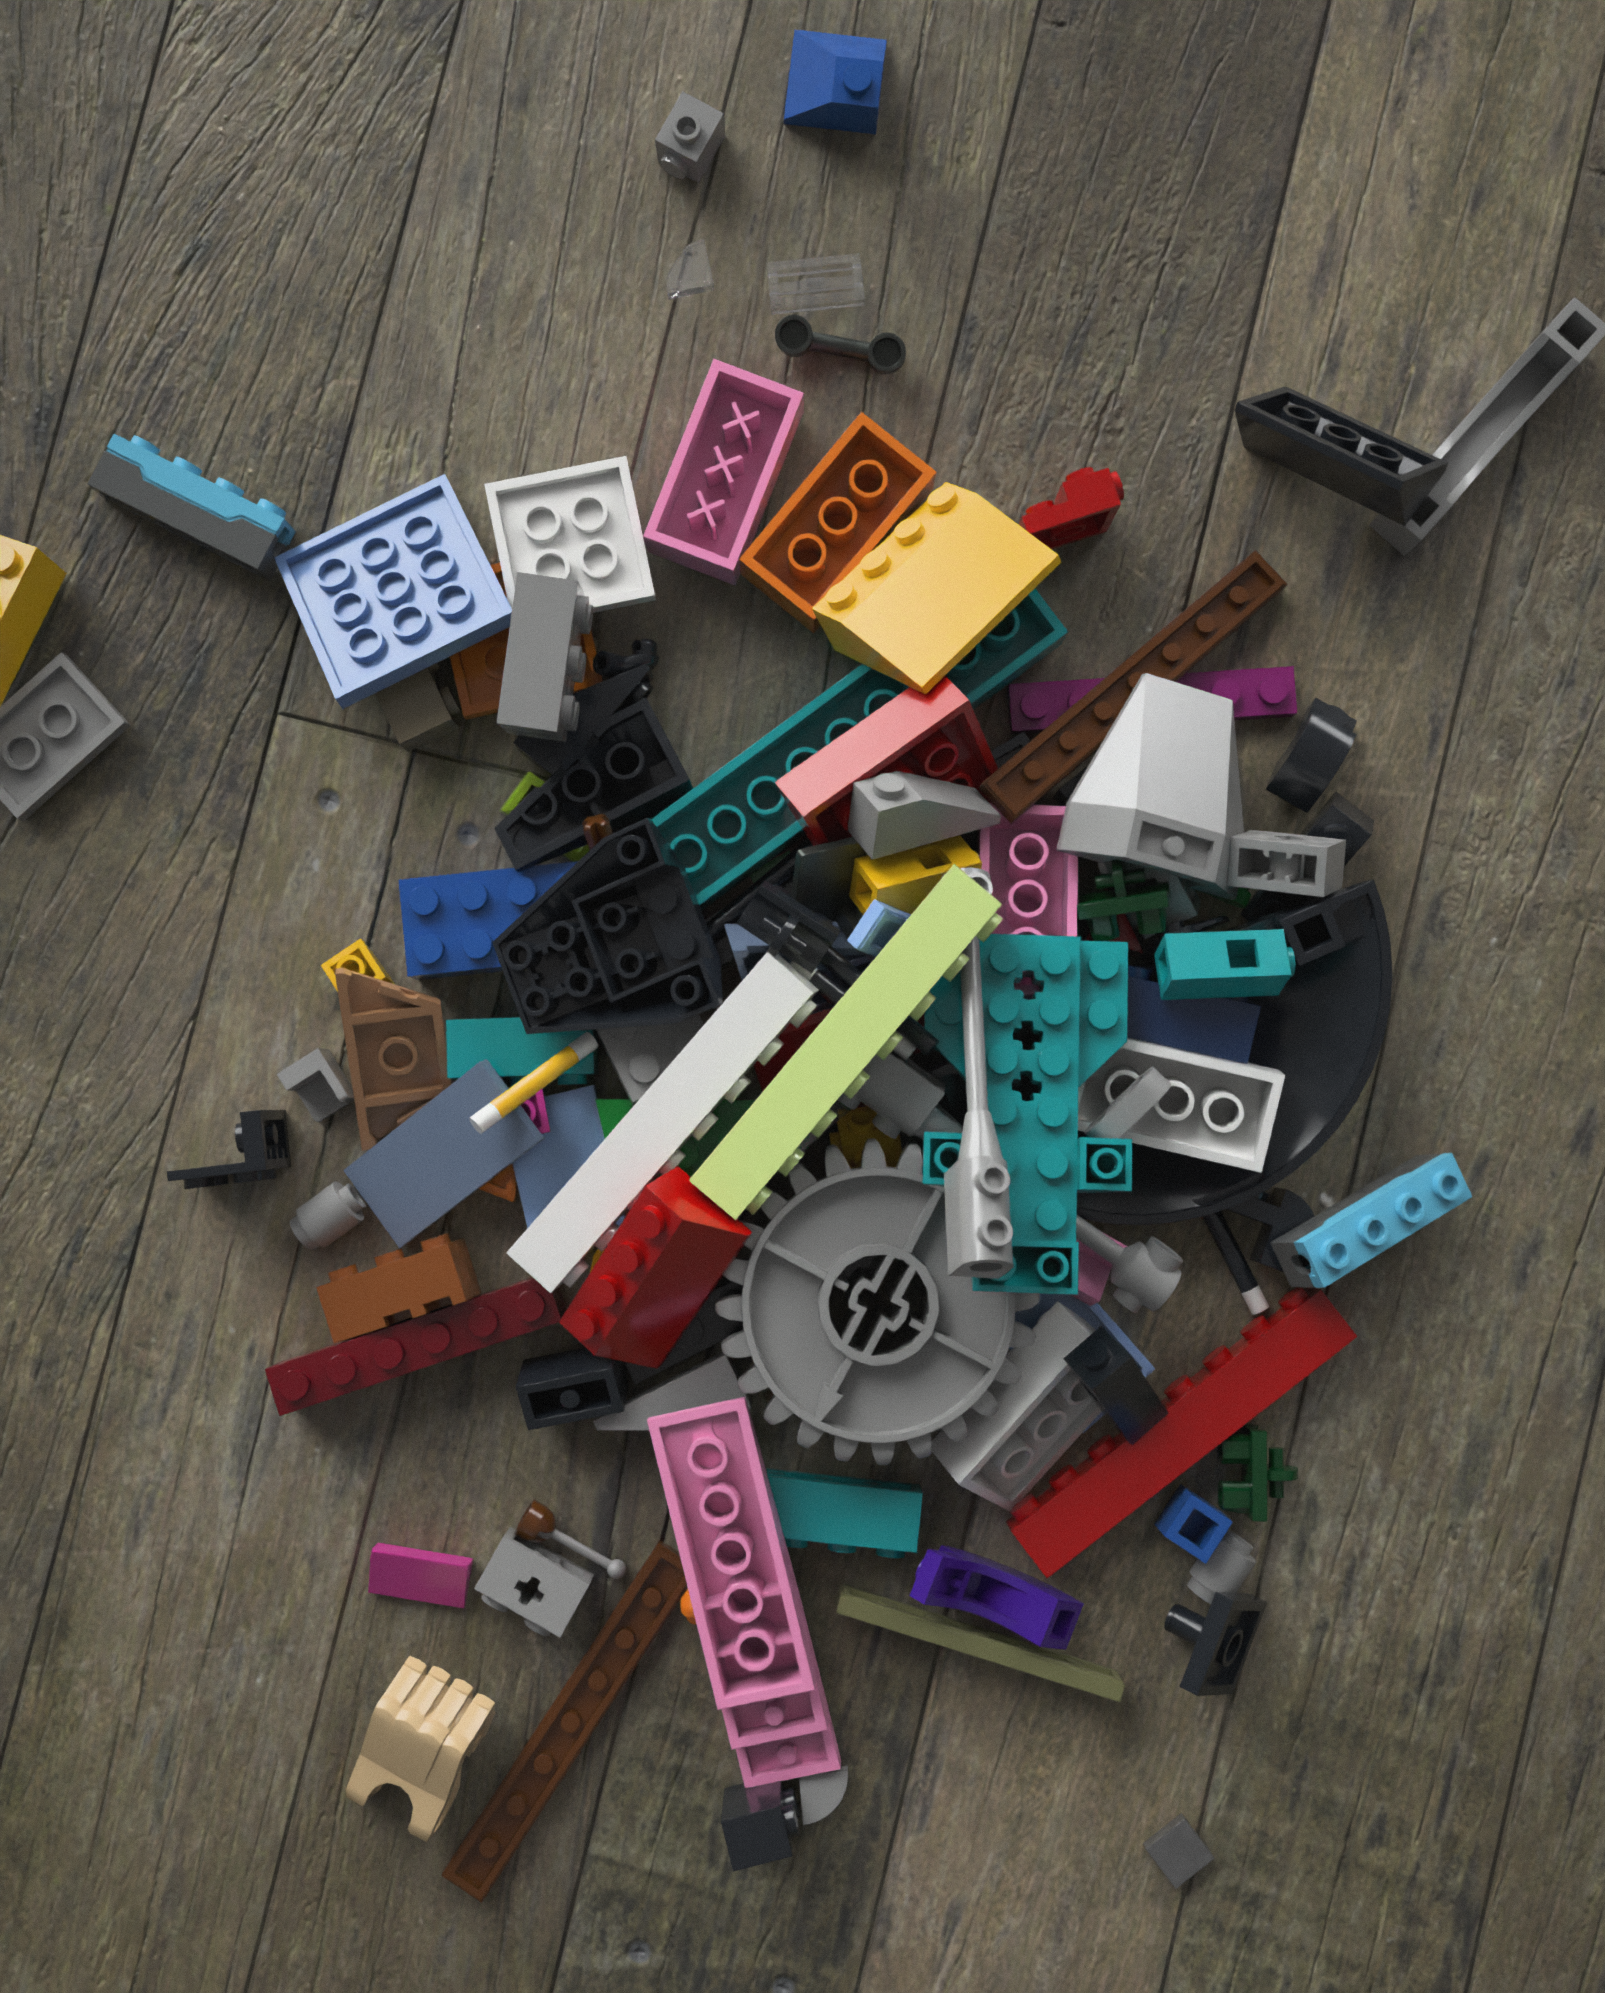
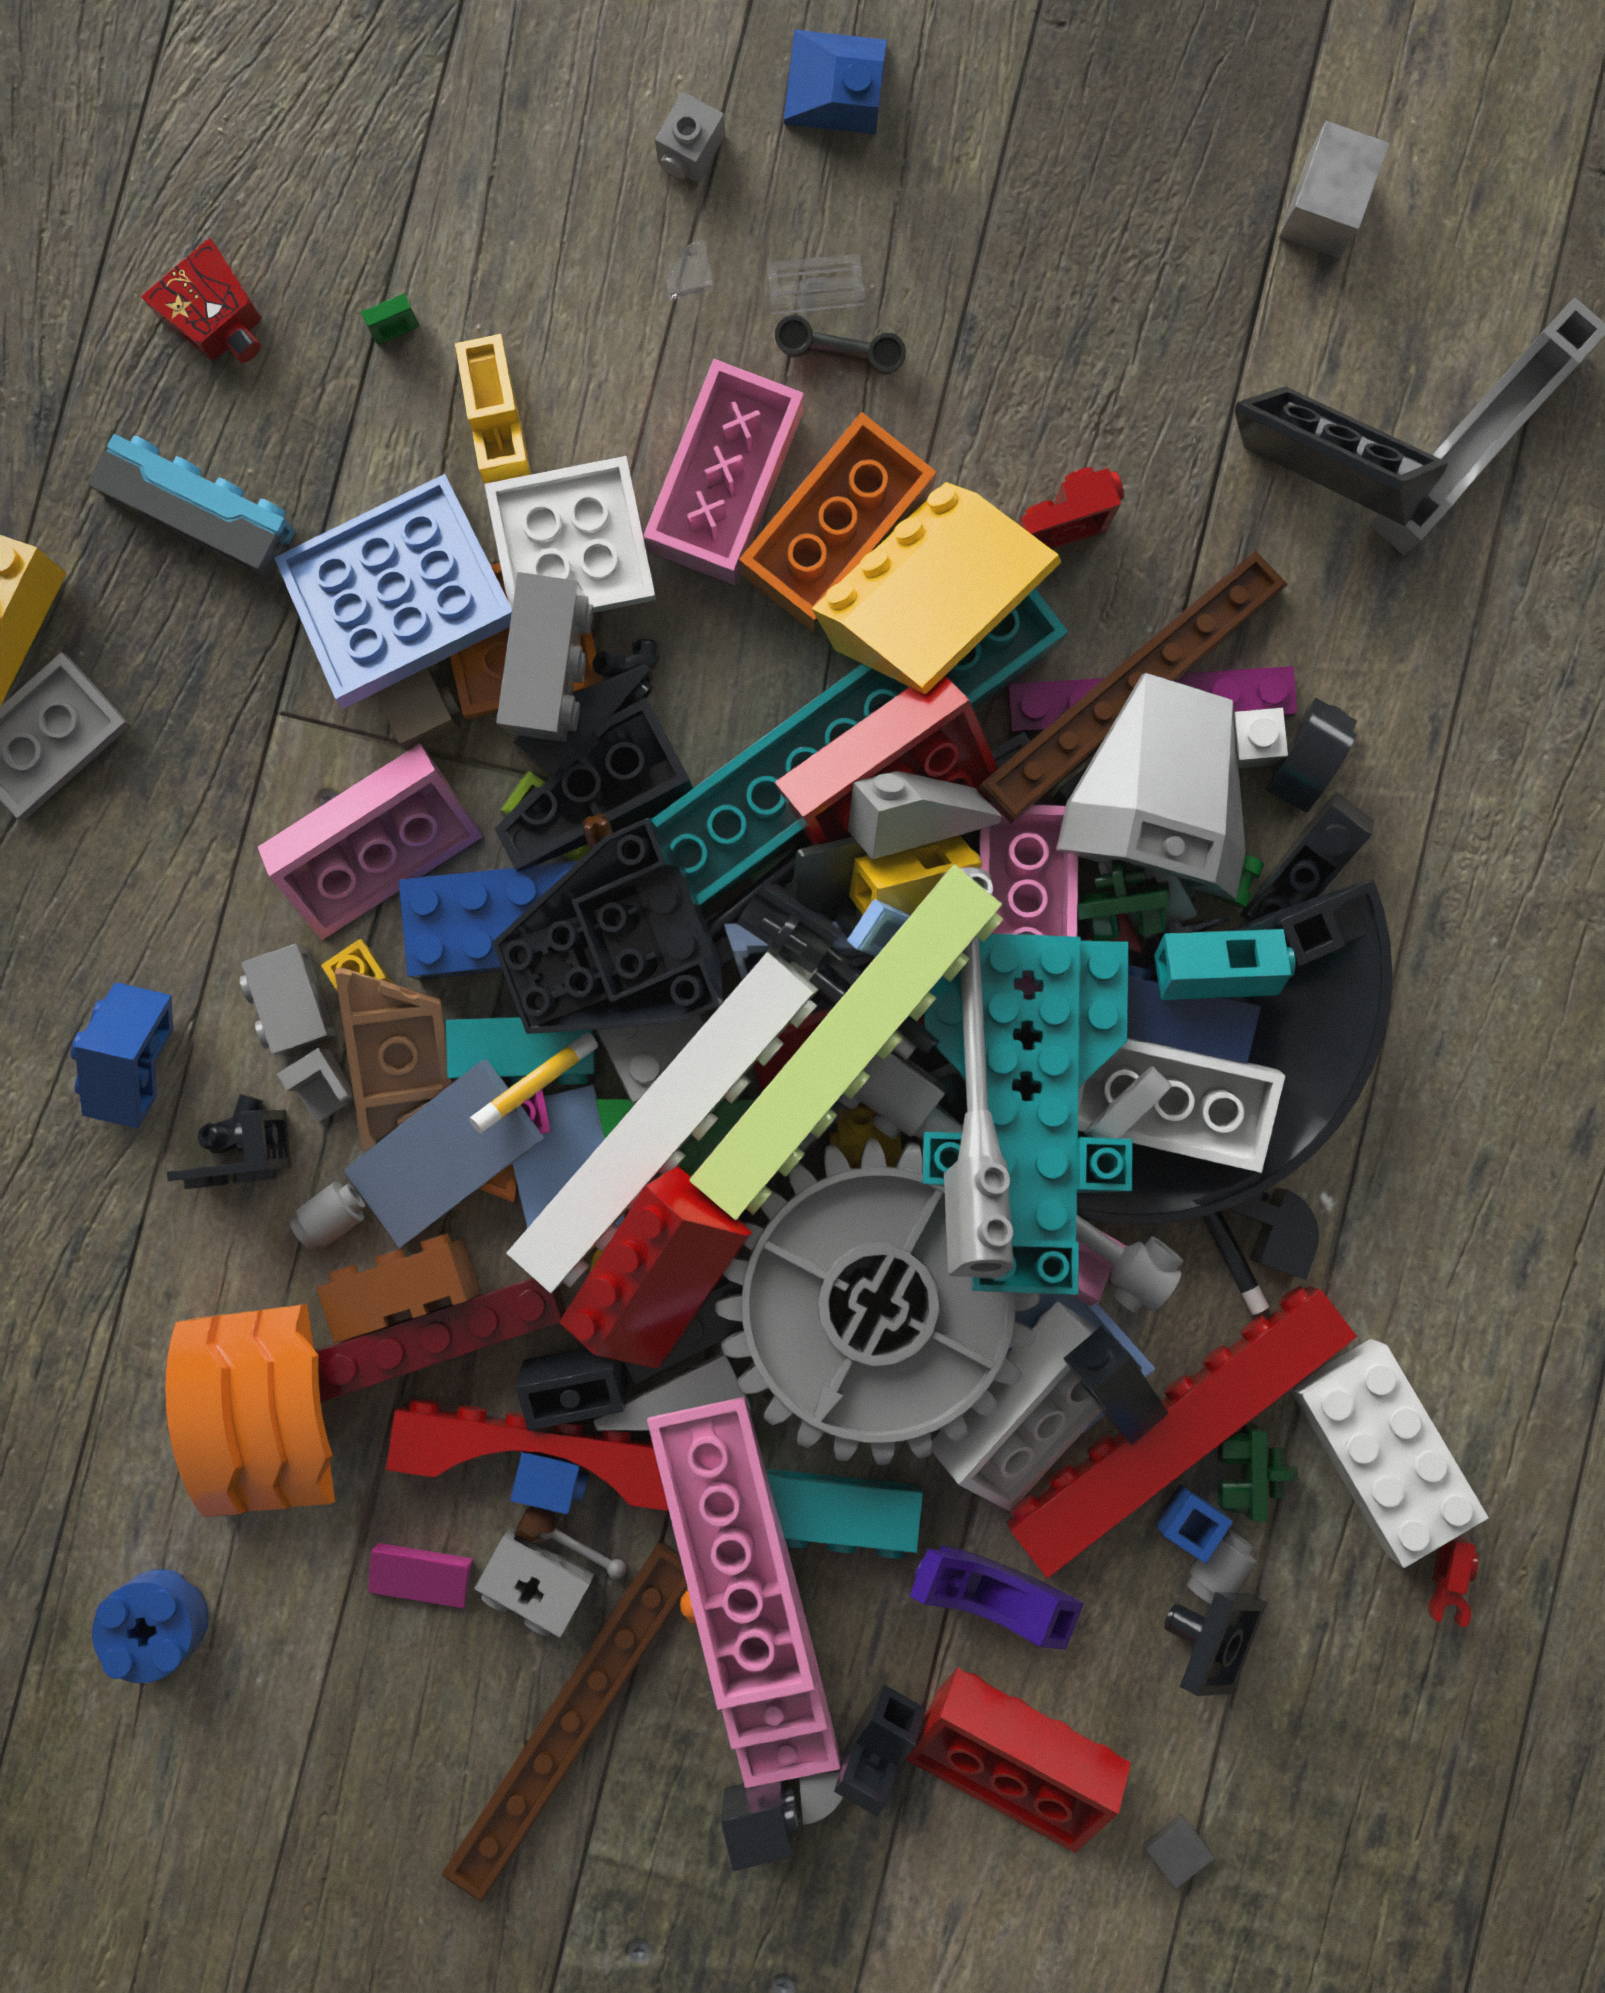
tan piece [345,1656,495,1842] -> none
olive tile [835,1584,1125,1702] -> none
light grey brick [1227,830,1346,897] -> none
medium azure piece [1270,1153,1472,1288] -> none
none -> blue brick [71,982,174,1129]
none -> blue brick [92,1569,209,1683]
none -> red torso [141,238,261,363]
none -> orange slope [165,1304,336,1517]
none -> black arm [198,1094,263,1153]
none -> light grey brick [240,943,338,1056]
none -> bright pink slope [258,743,483,940]
none -> green tile [361,293,420,344]
none -> red arch [386,1398,669,1511]
none -> yellow slope [455,334,532,486]
none -> blue brick [510,1451,589,1514]
none -> black brick [834,1684,926,1817]
none -> red slope [905,1668,1131,1853]
none -> white brick [1234,708,1288,768]
none -> flat silver piece [1279,121,1389,259]
none -> white brick [1290,1339,1488,1568]
none -> red plate [1428,1535,1479,1628]

